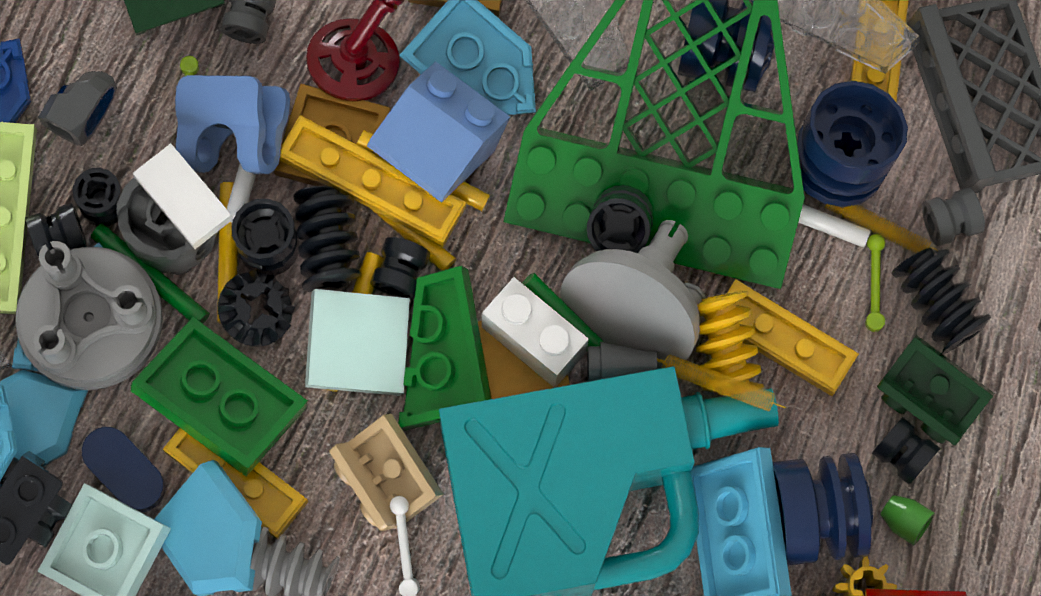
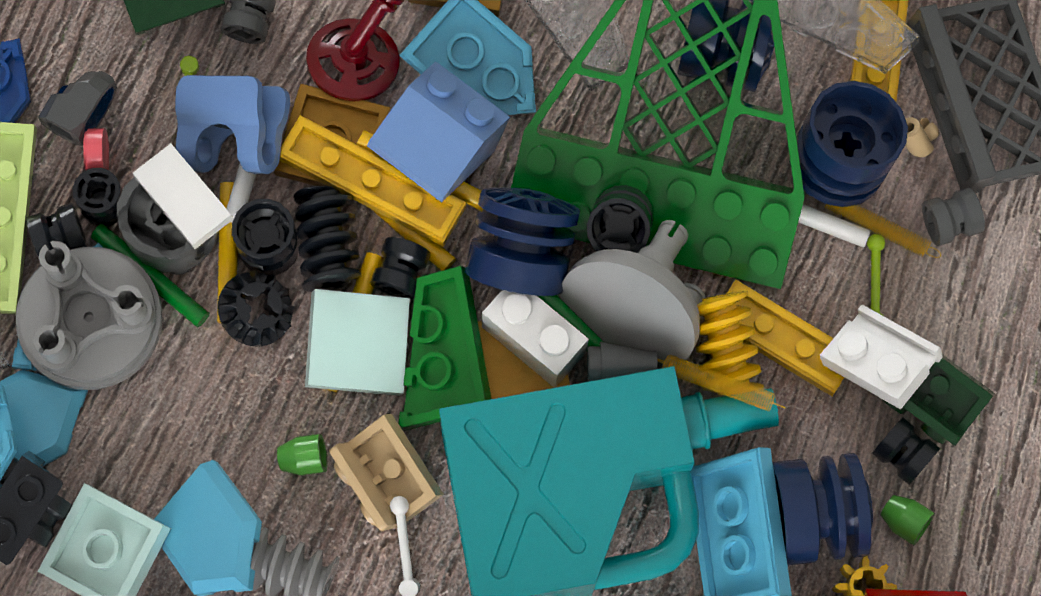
dark blue tile [82,427,165,512] -> none
green plate [130,317,308,477] -> none
yellow tile [163,428,308,539] -> none
black piece [891,247,992,354] -> none
none -> coral tile [83,128,109,171]
none -> bright green hose [277,434,328,476]
none -> dark blue wheel [465,188,580,296]
none -> white plate [820,305,943,410]
none -> tan arm [905,117,940,158]

